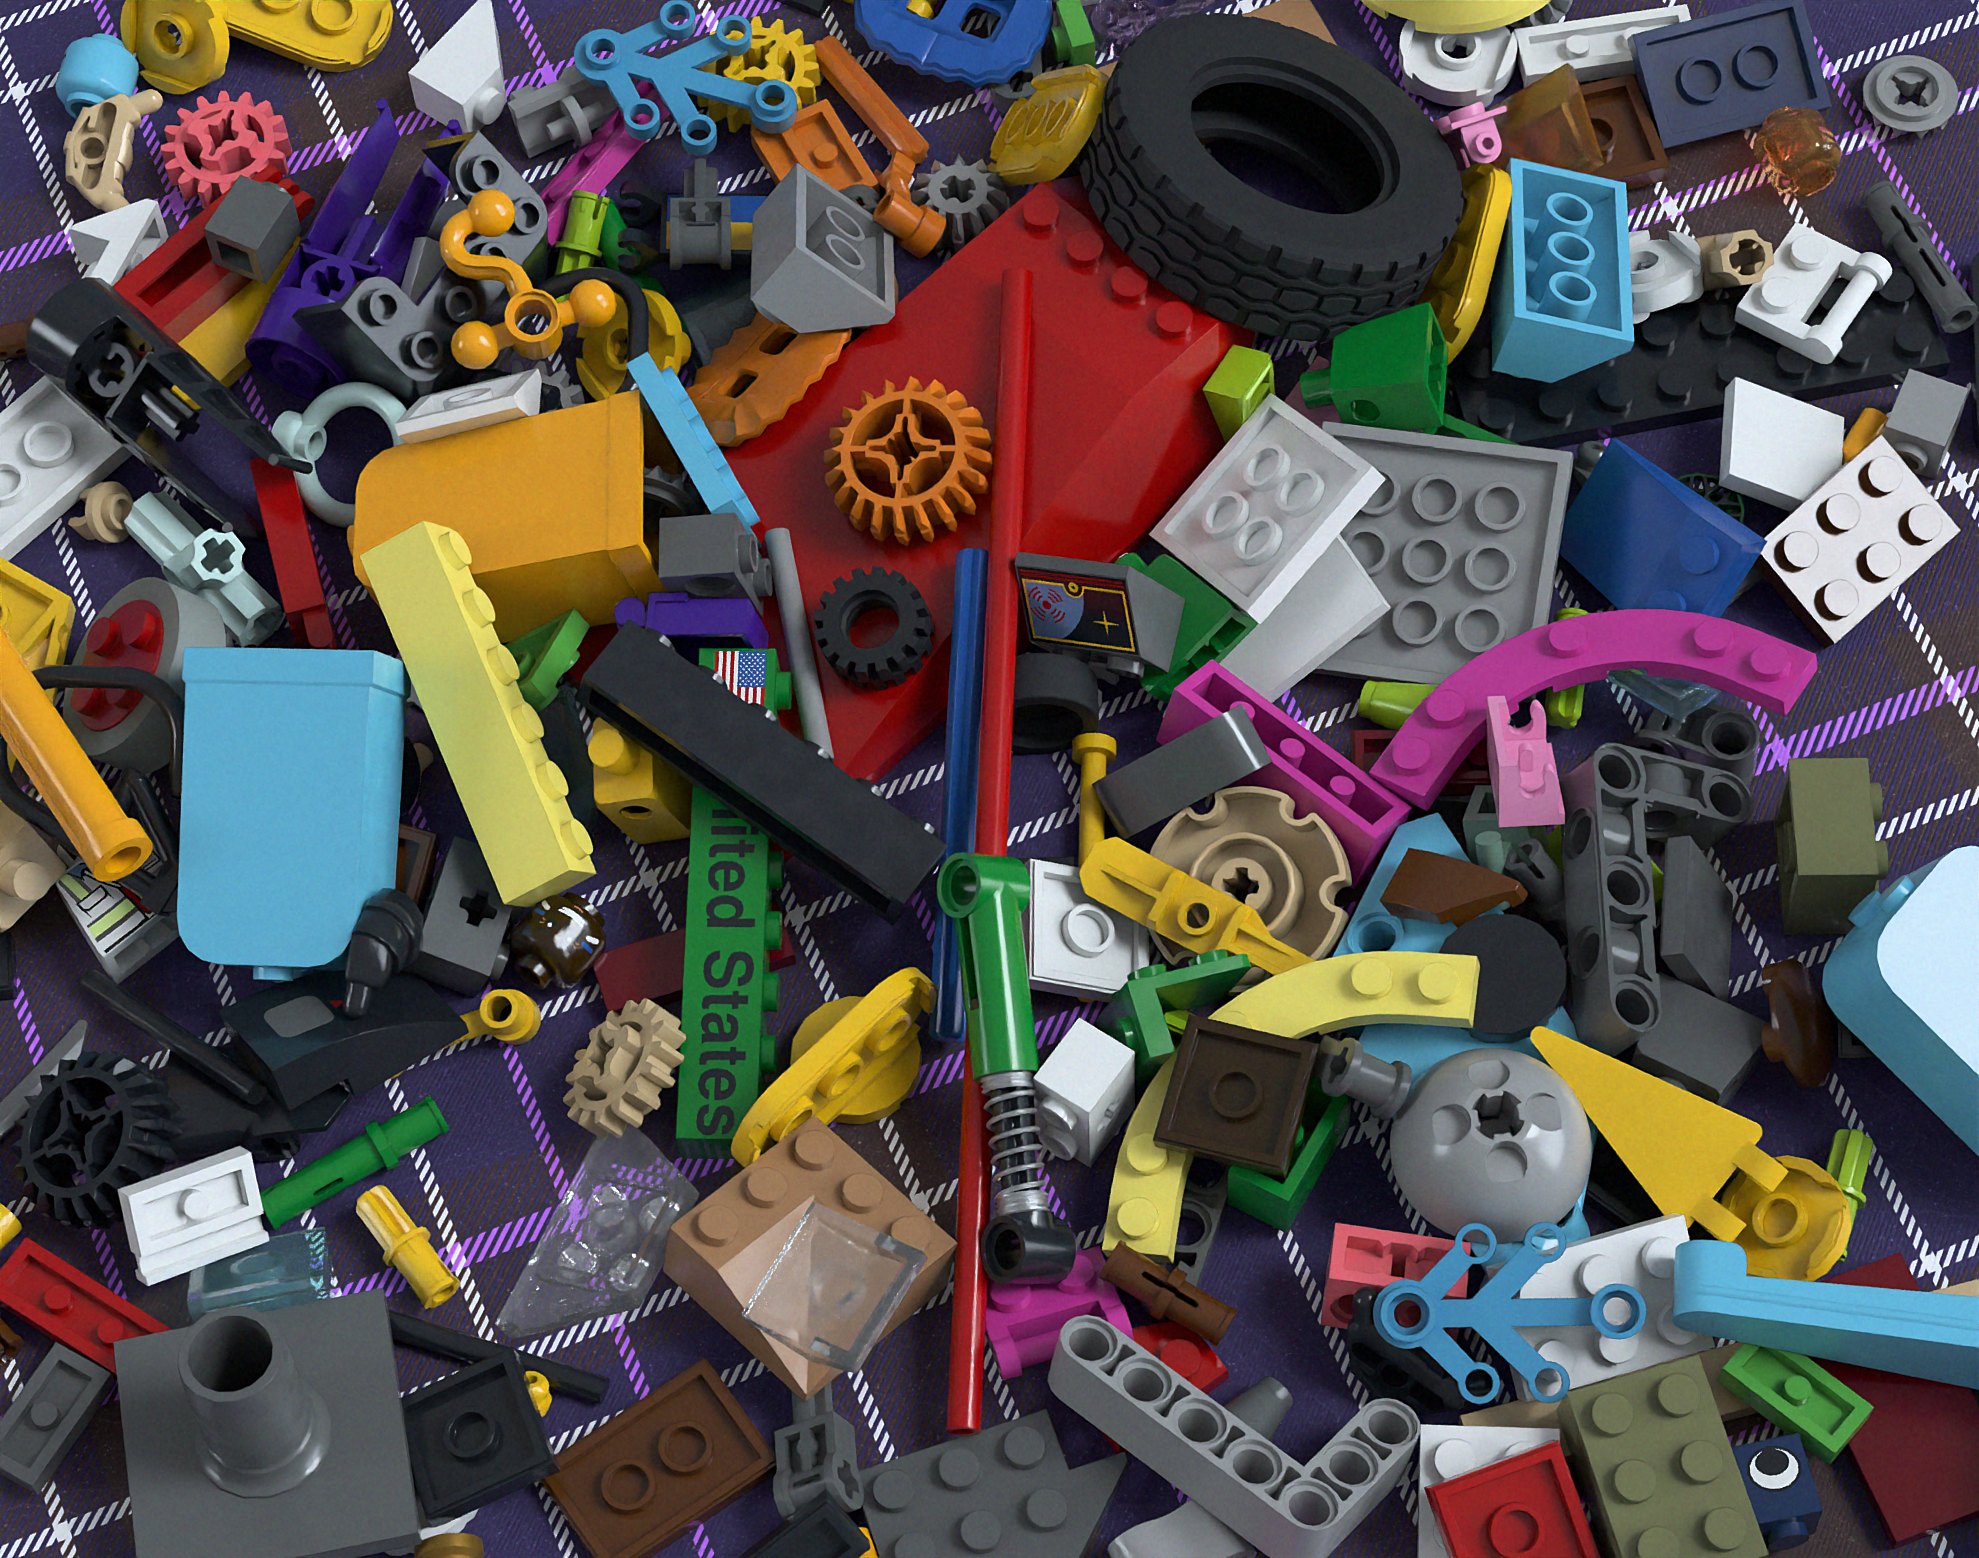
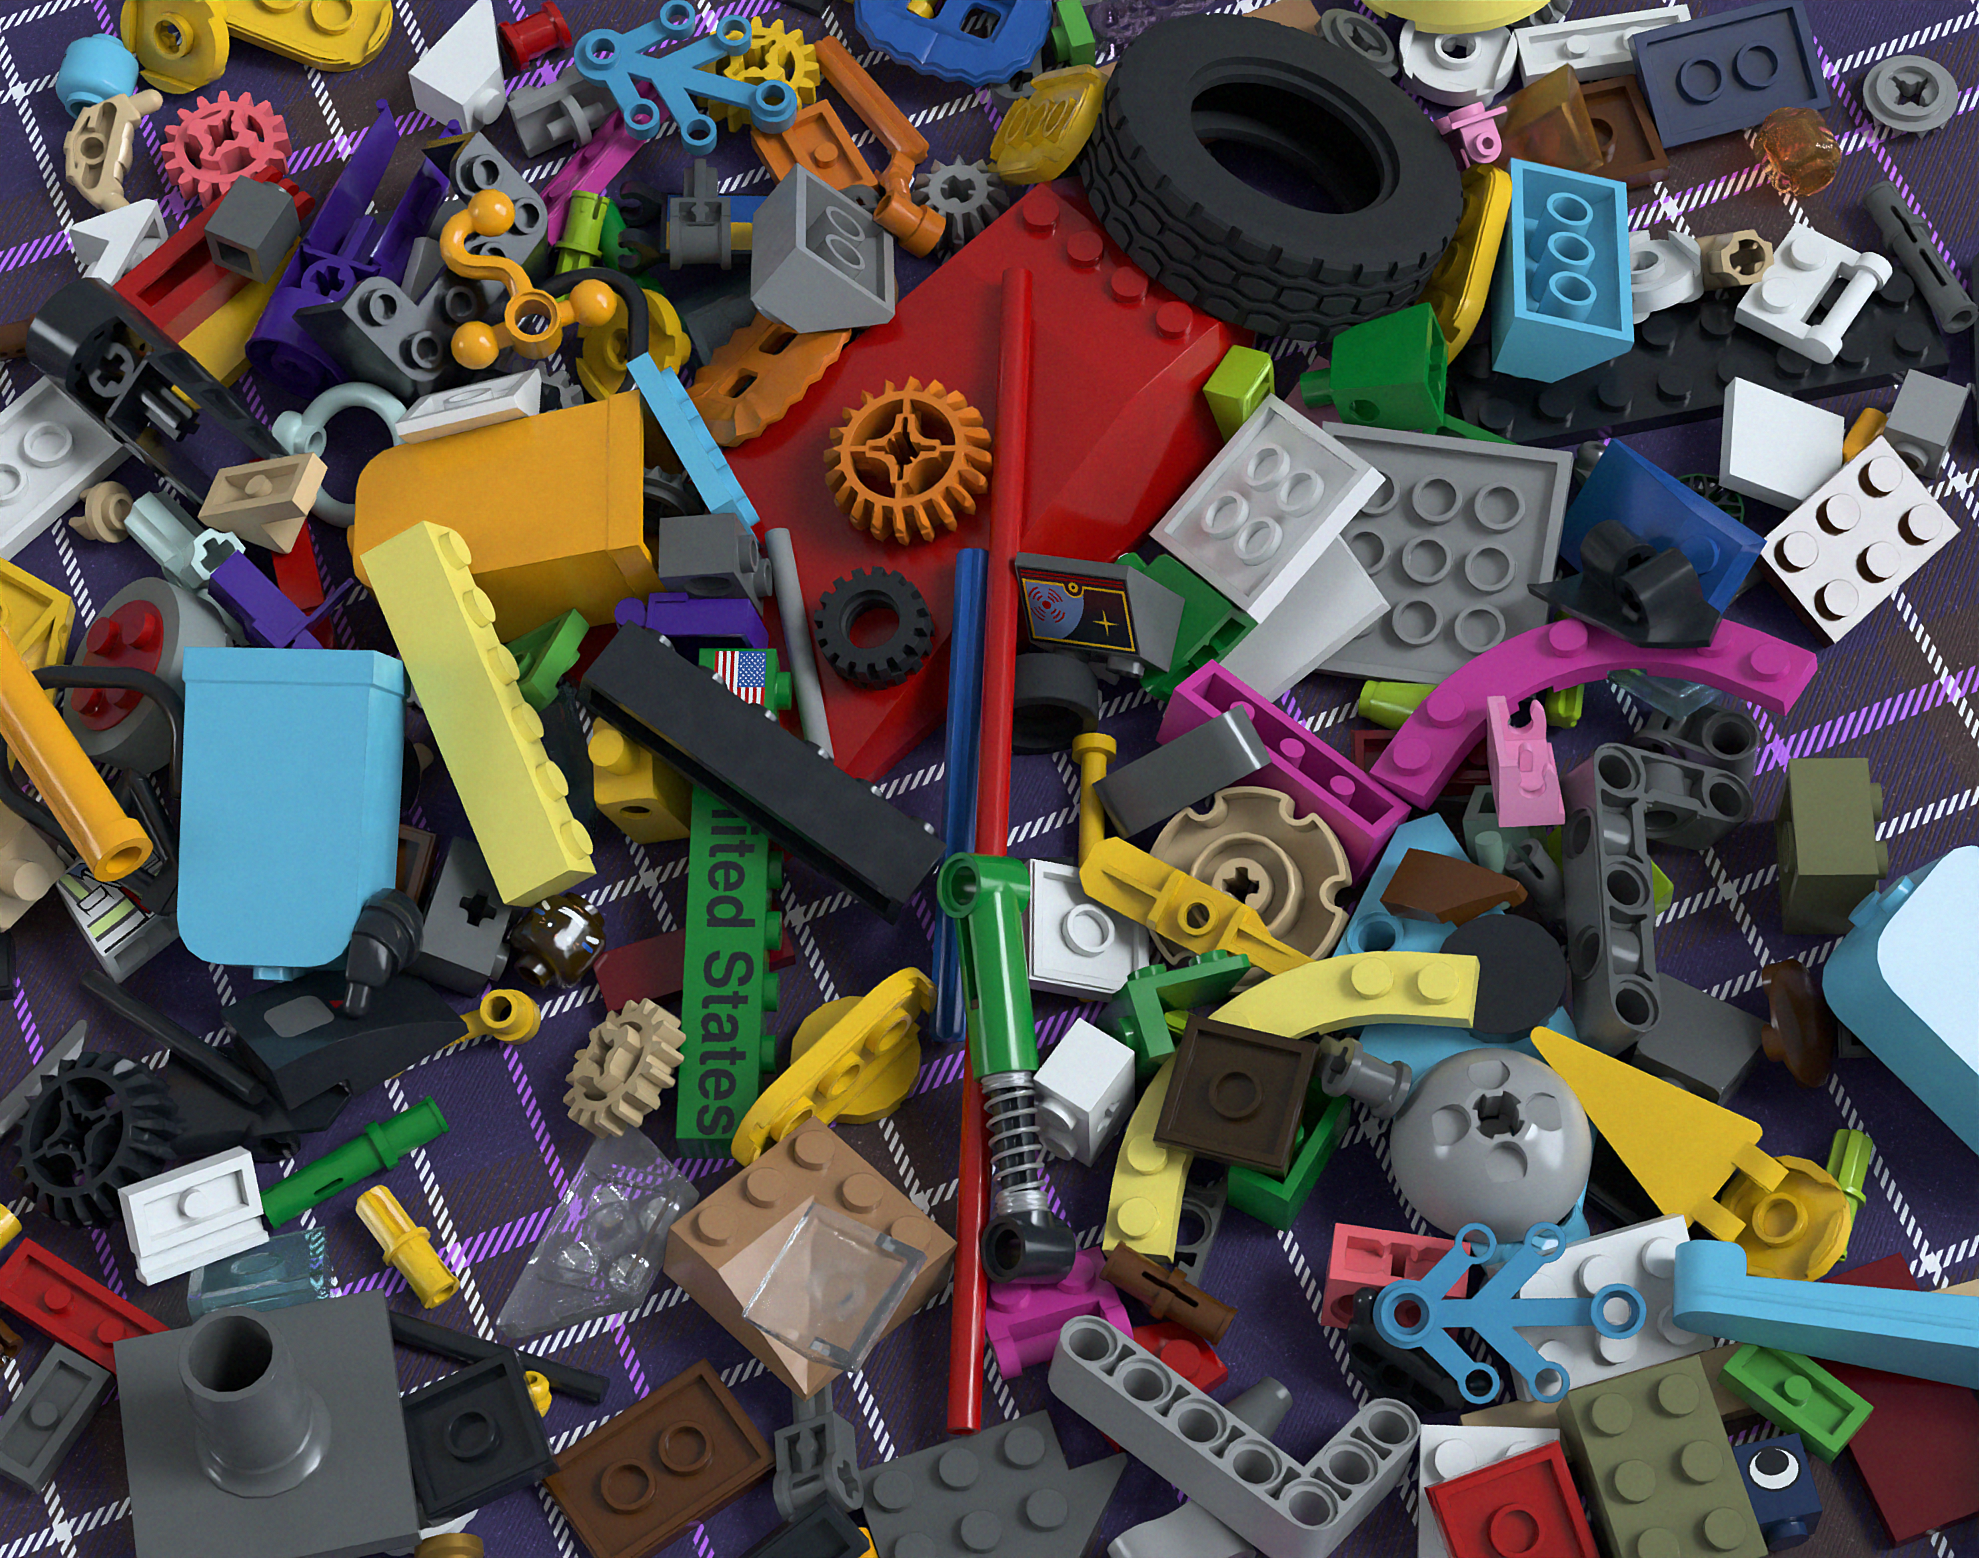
dark grey tile [1659,836,1733,1003] -> none
none -> tan slope [198,452,328,554]
none -> dark purple piece [207,549,355,649]
none -> red bush [497,0,573,72]
none -> dark grey gear [1314,9,1399,79]
none -> black panel [1527,519,1722,649]

